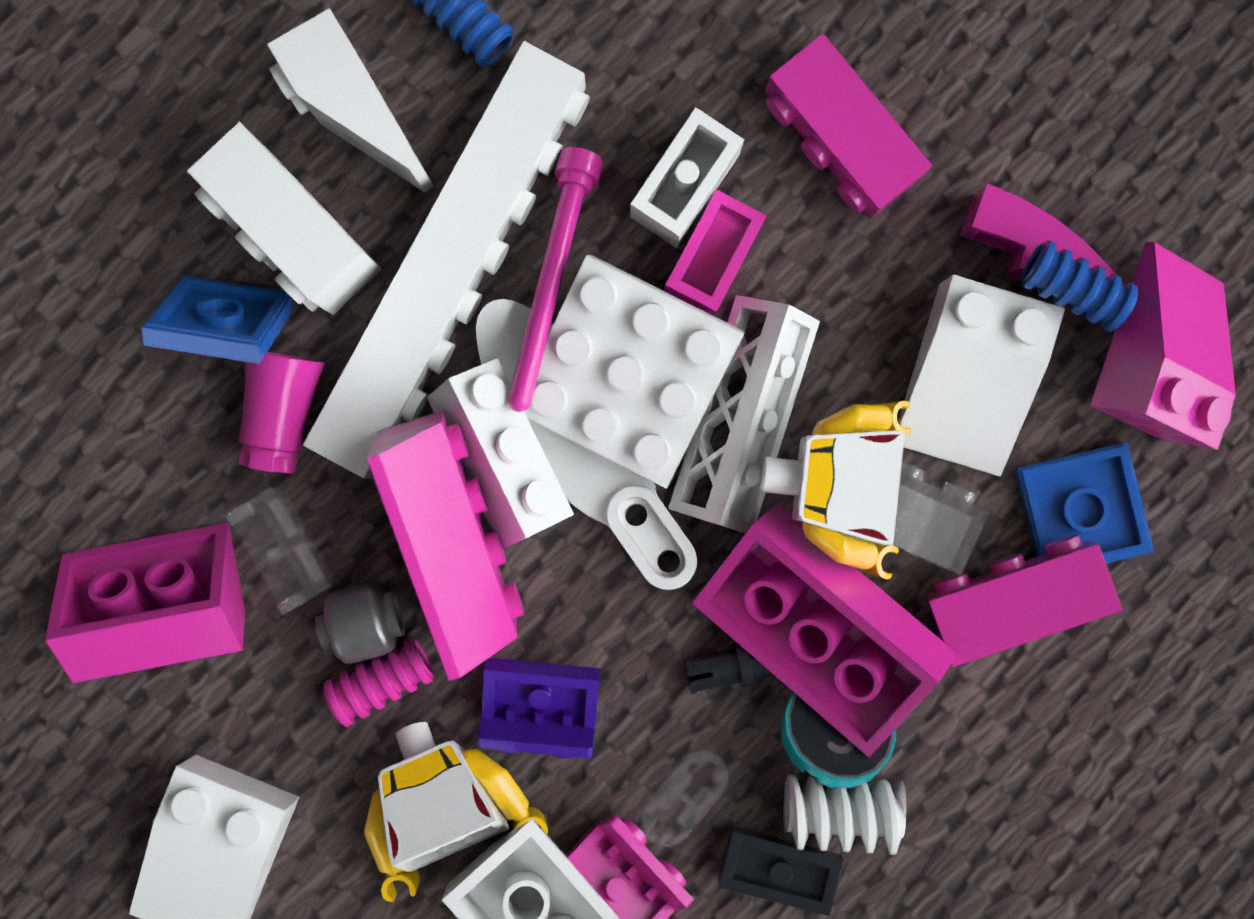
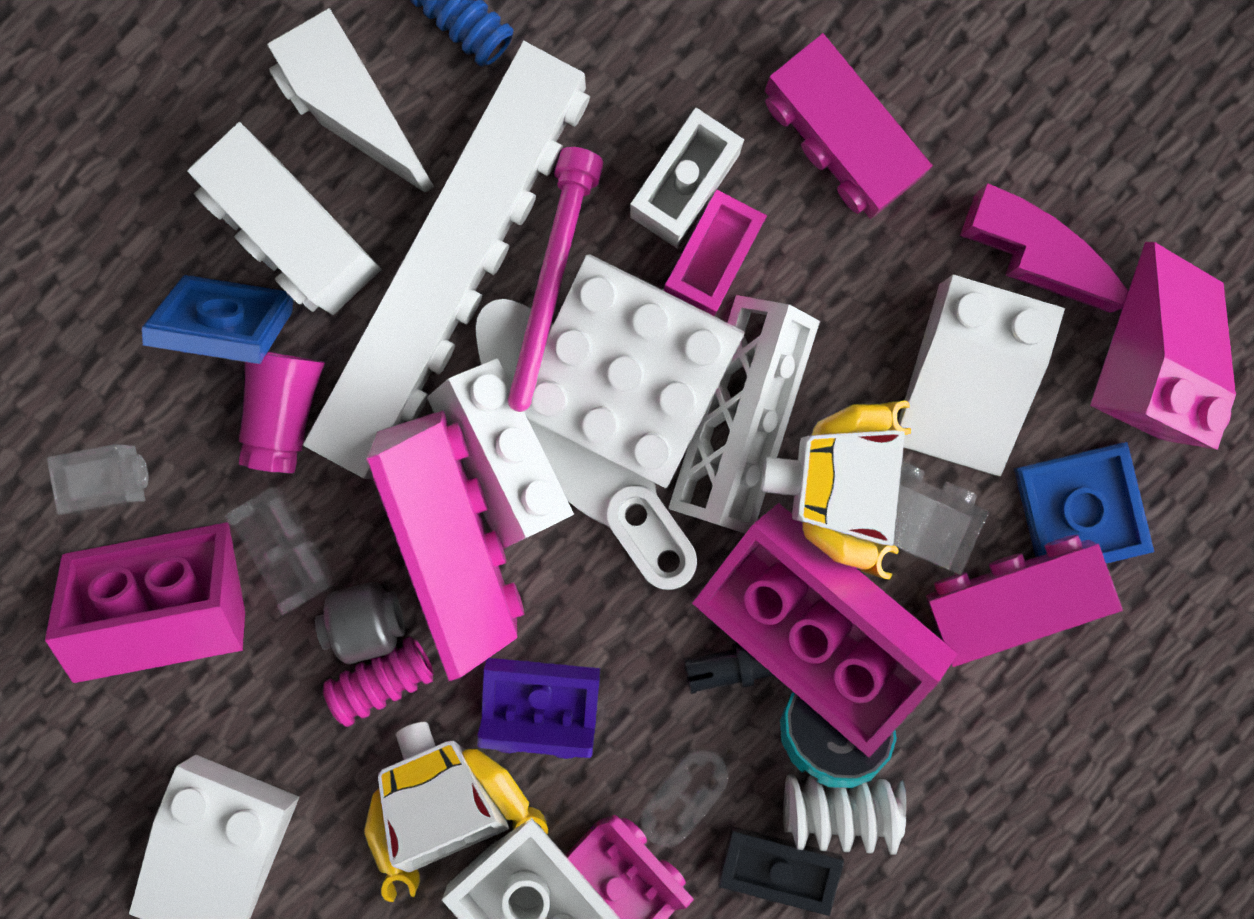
blue piece [1021,240,1138,332] -> none
none -> clear brick [47,444,149,515]

